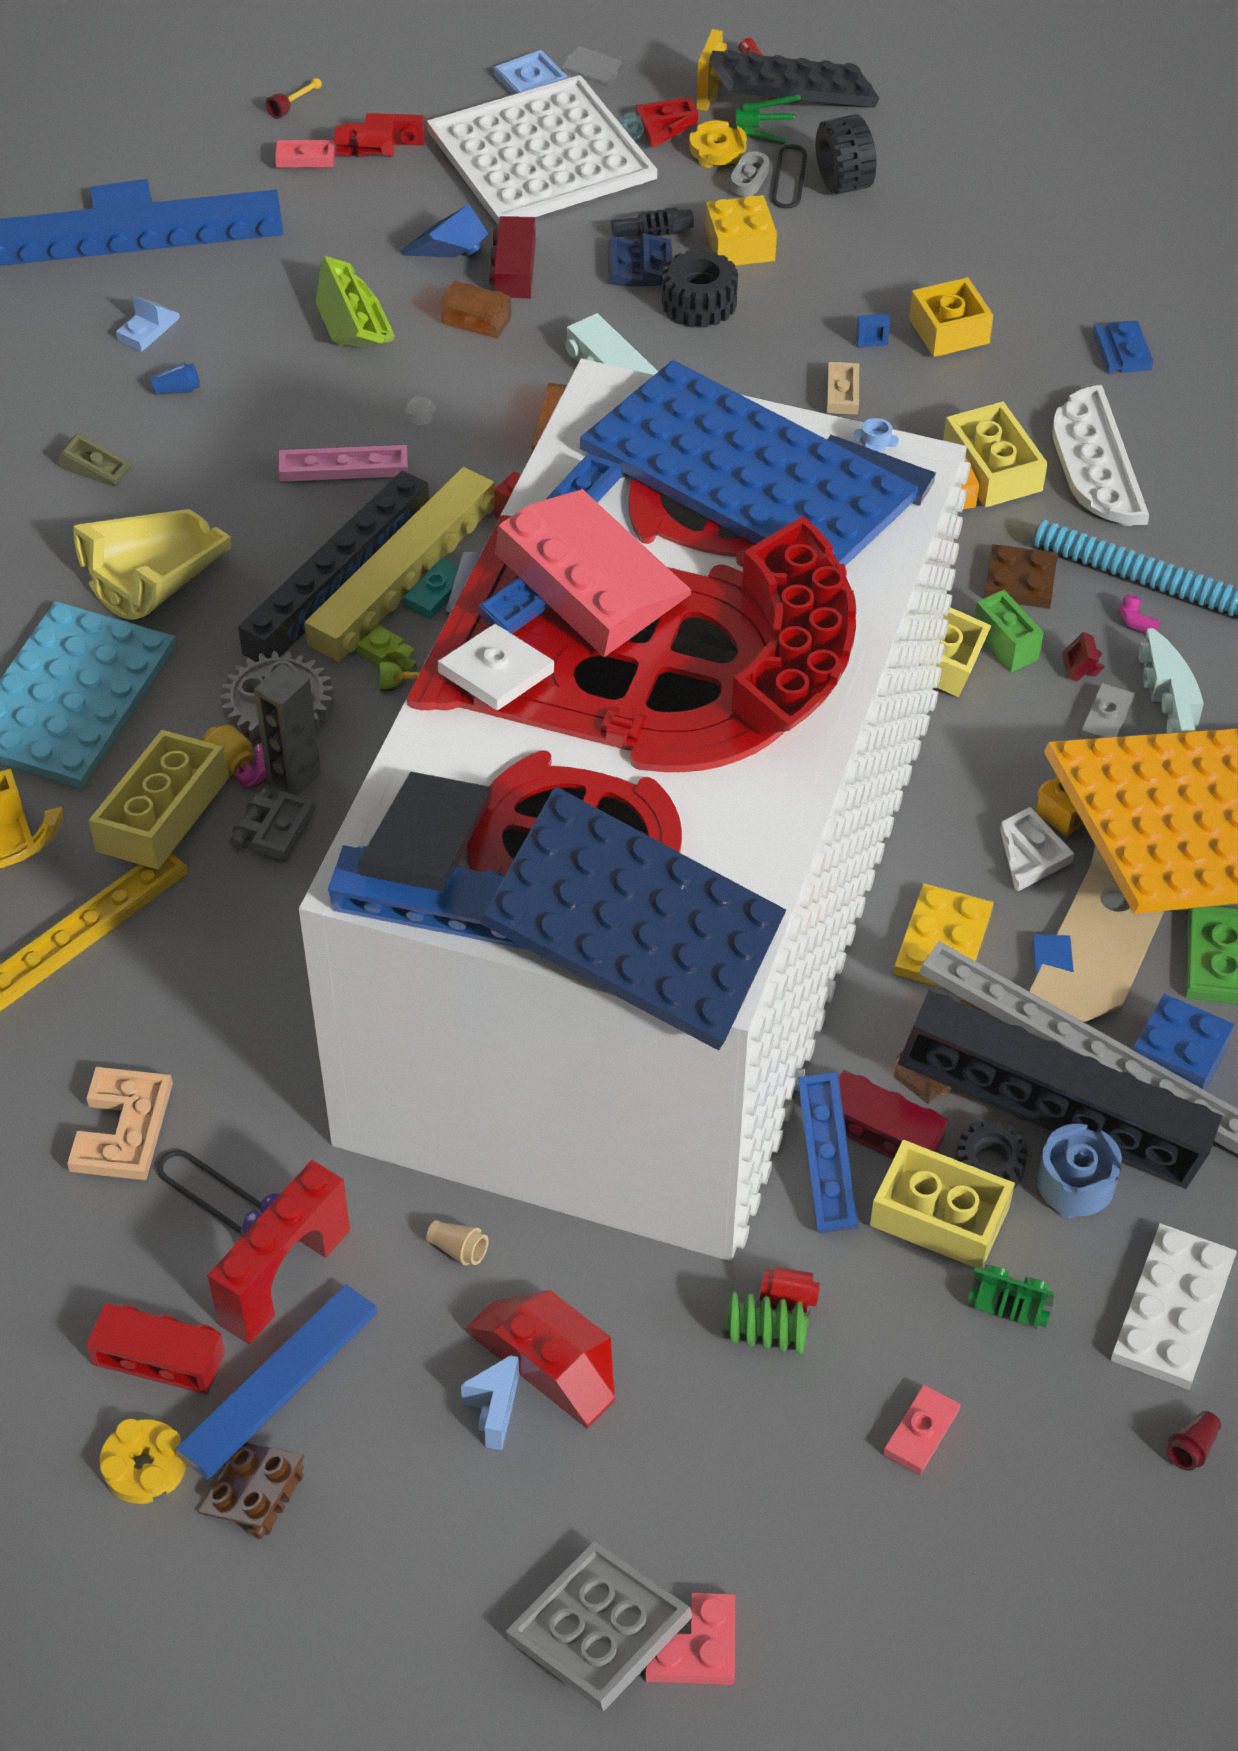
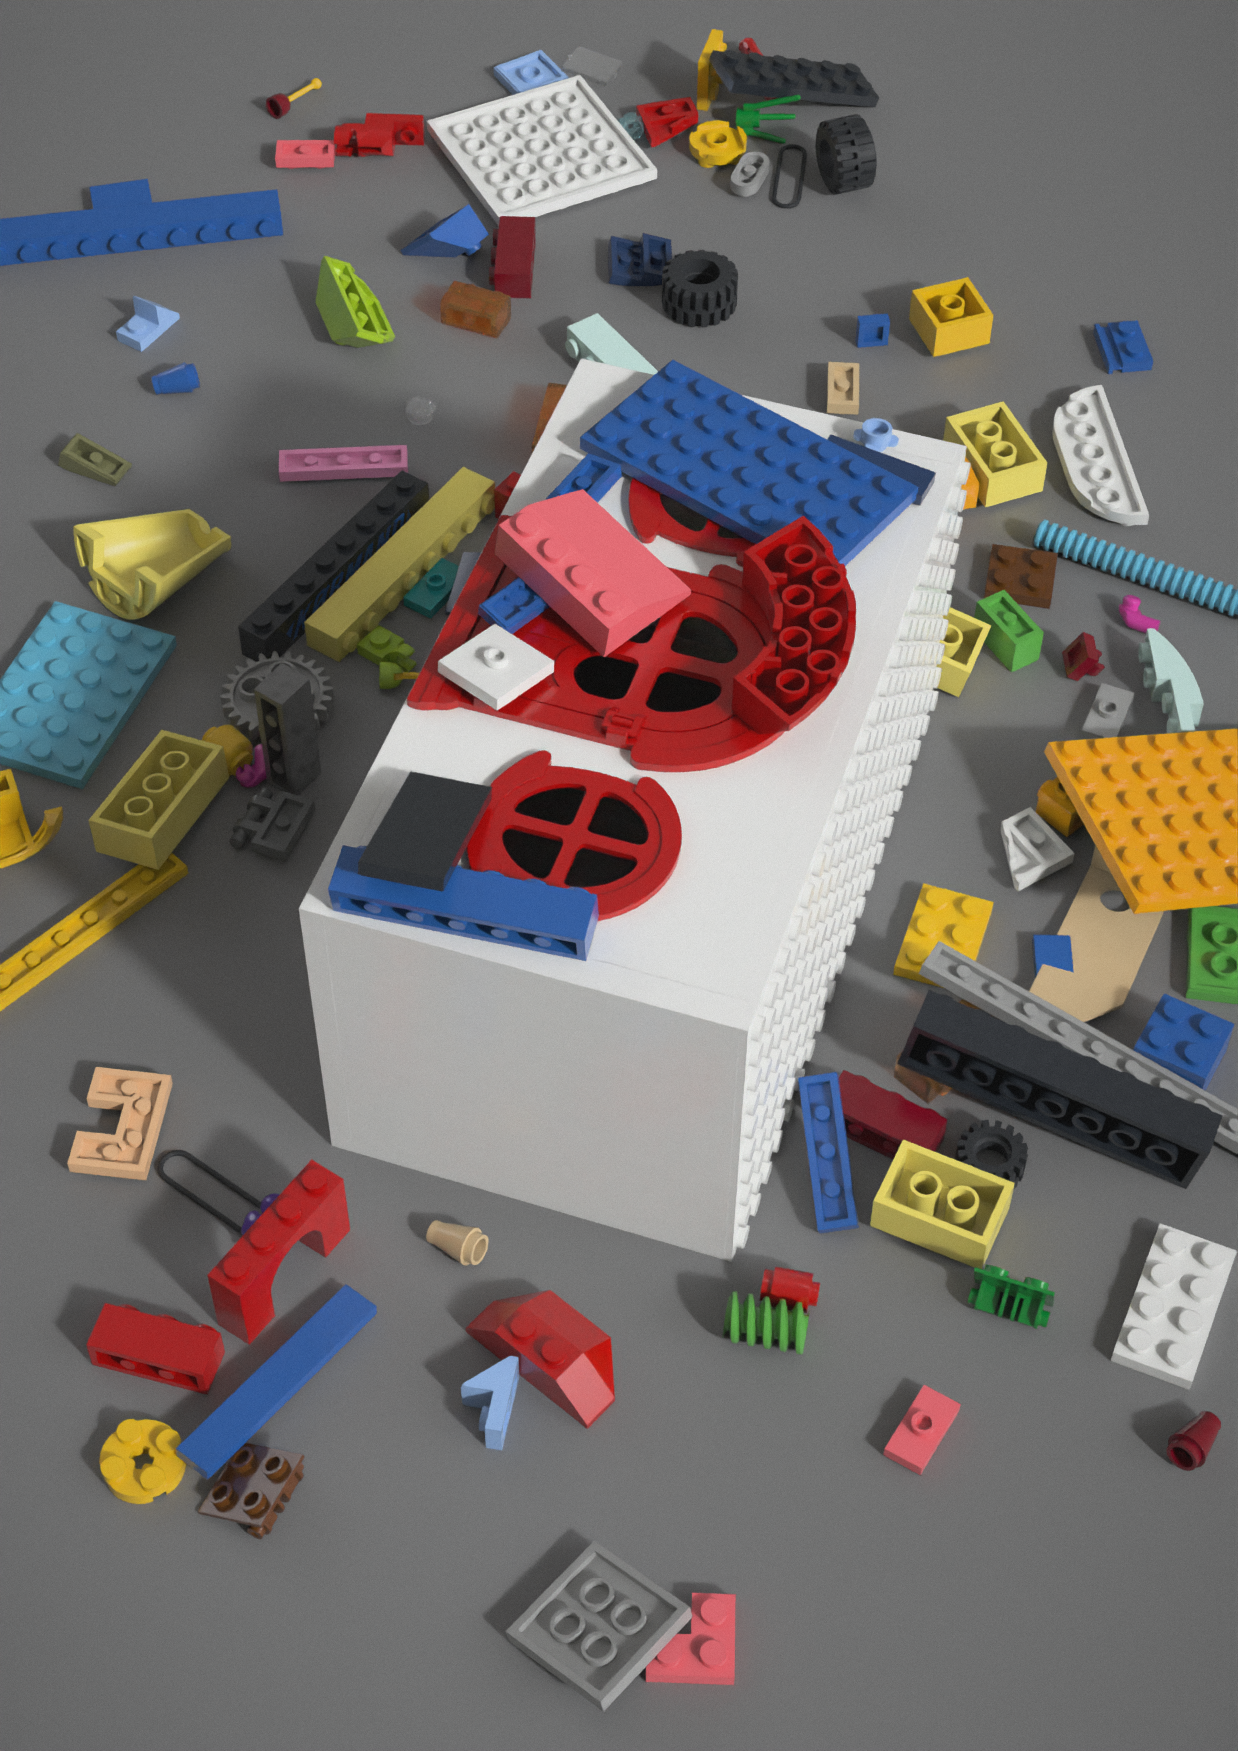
dark blue plate [480,786,786,1051] -> none
black hinge [611,207,694,237] -> none
yellow brick [705,195,777,266] -> none
medium blue brick [1037,1124,1122,1218] -> none

